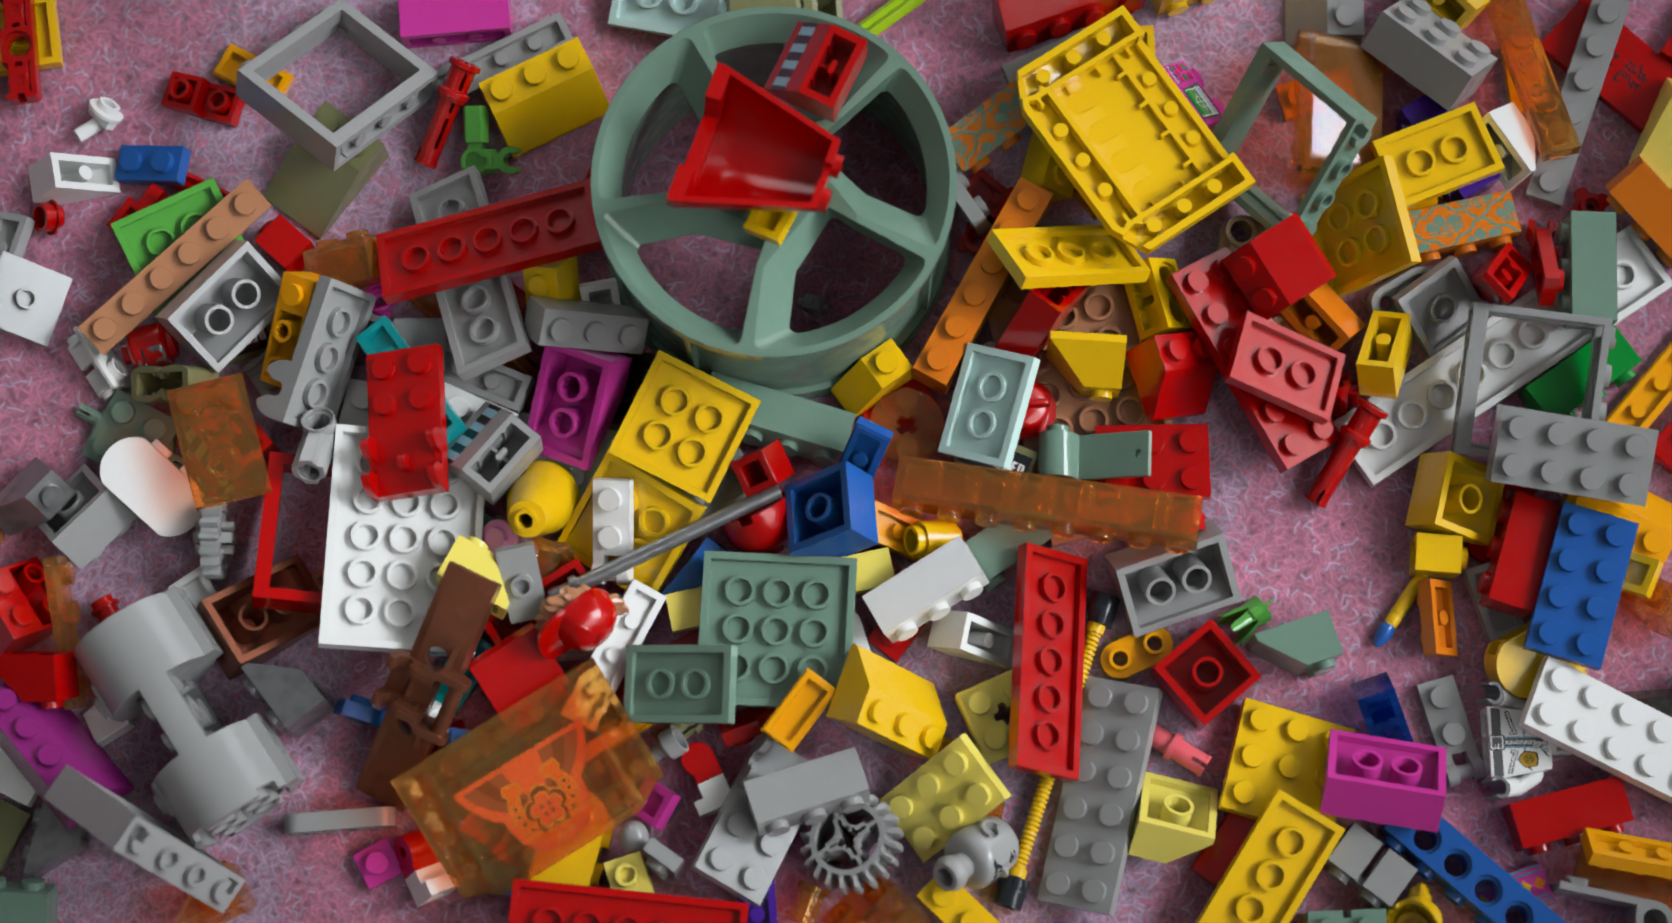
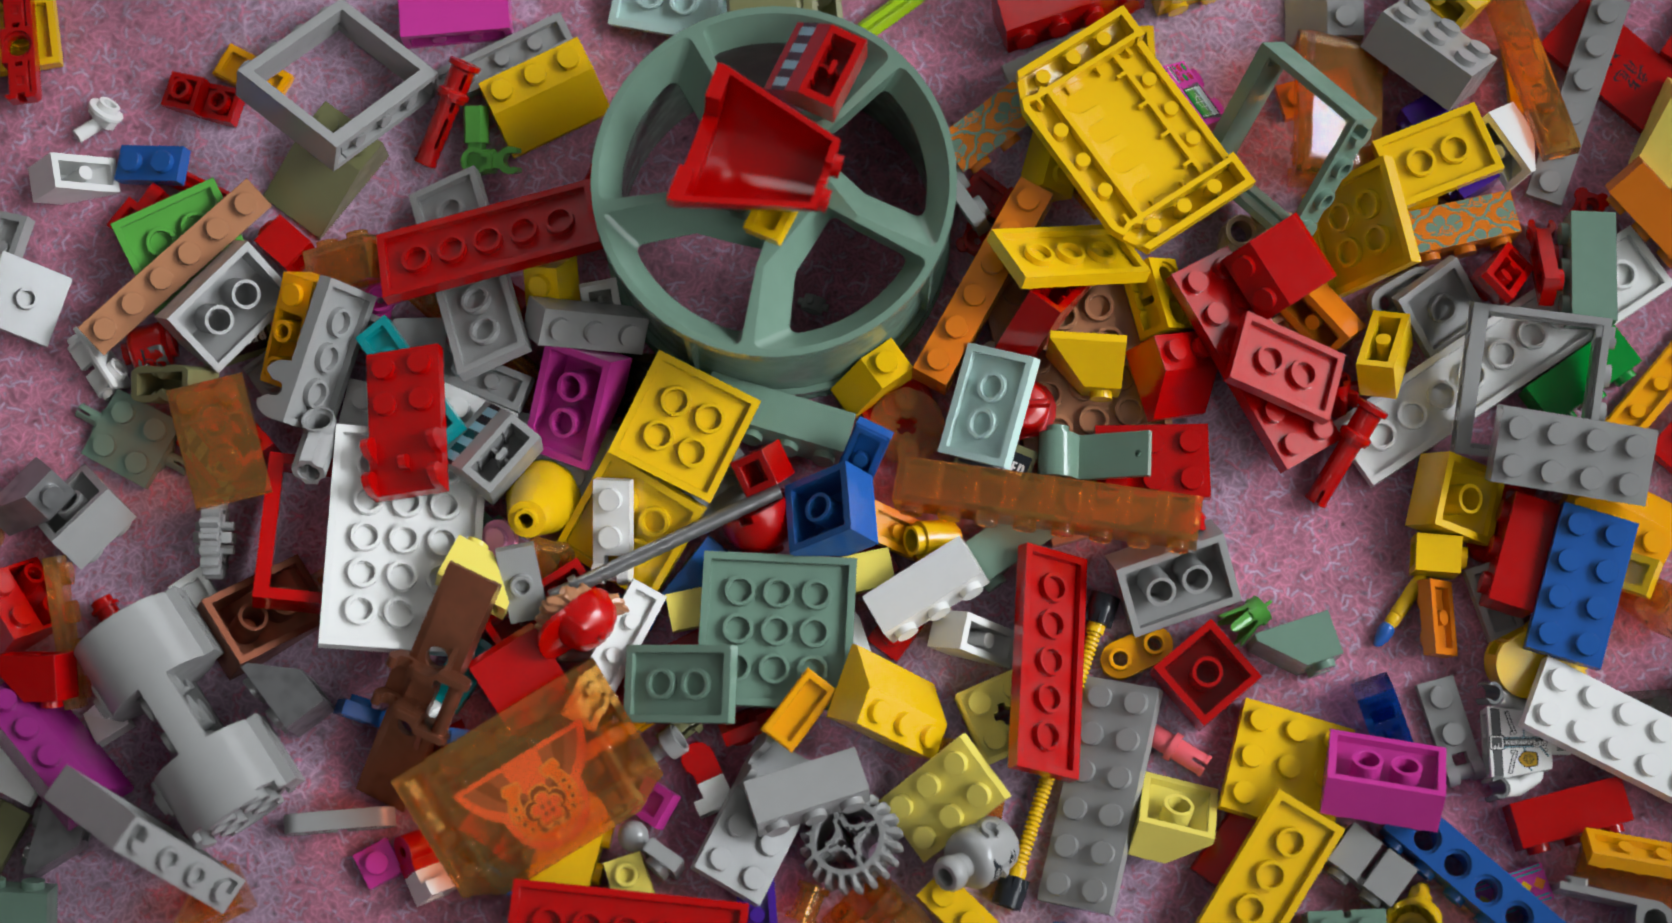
red plate [32,199,65,235] -> none
white brick [100,436,203,537] -> none

